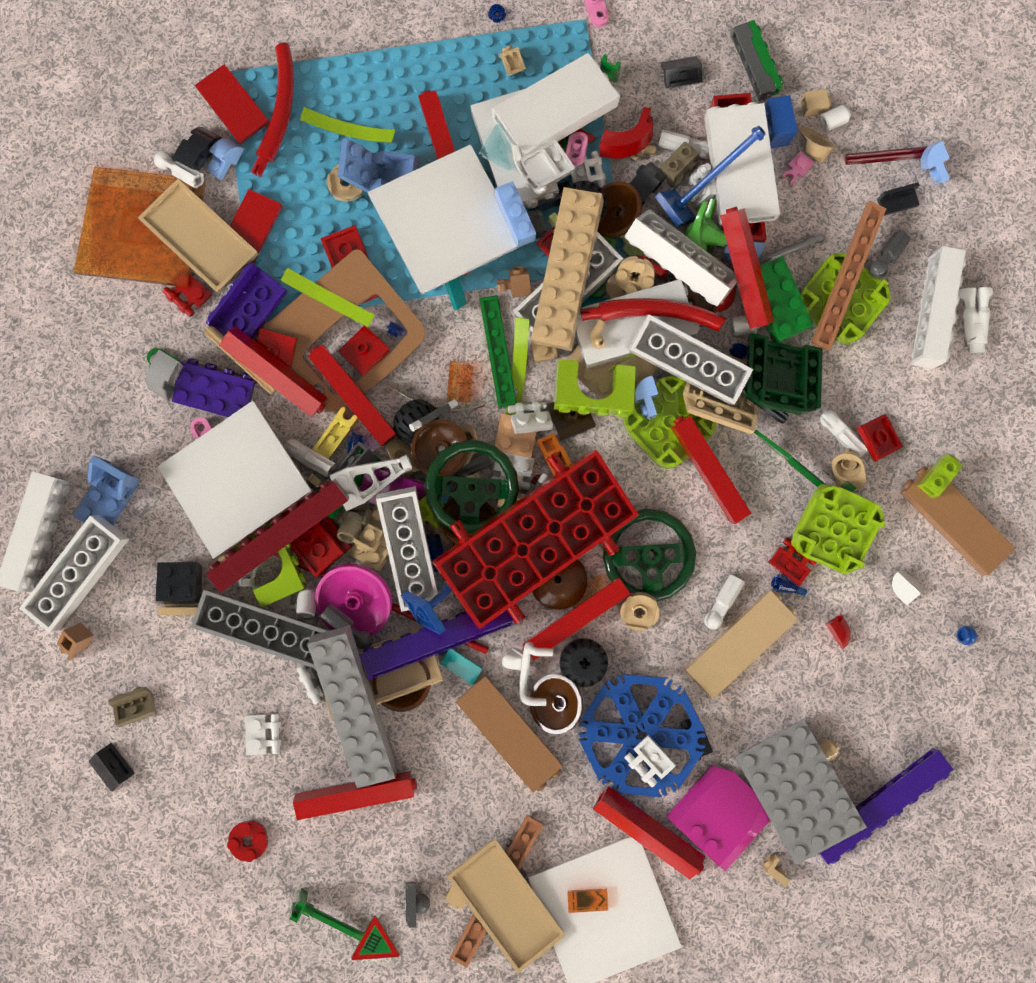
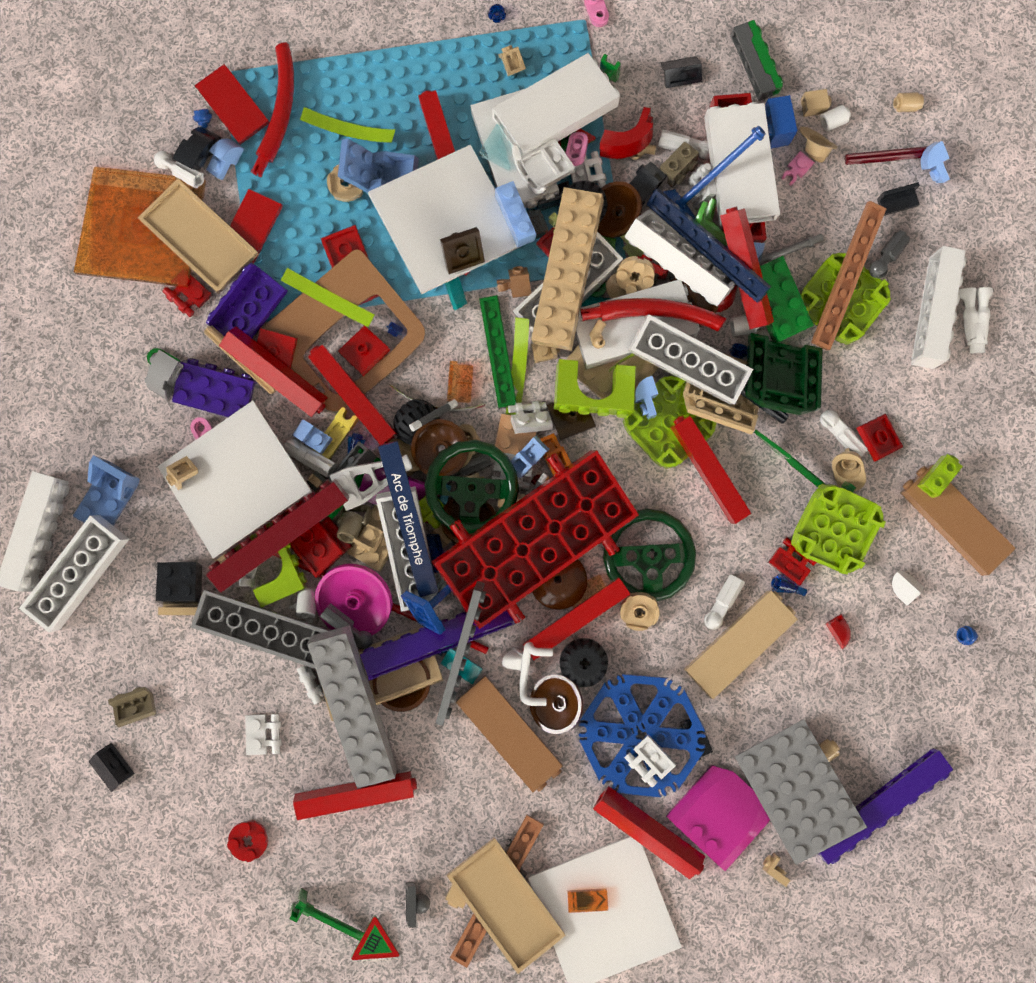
medium nougat brick [57,622,94,661] -> none
none -> tan bracket [166,456,198,490]
none -> blue plate [193,109,212,128]
none -> light blue brick [292,419,332,455]
none -> dark blue tile [378,440,439,597]
none -> plate [435,581,486,726]
none -> dark brown tile [440,227,485,274]
none -> light blue brick [511,436,550,479]
none -> dark blue tile [646,188,771,303]
none -> tan brick [893,92,924,112]

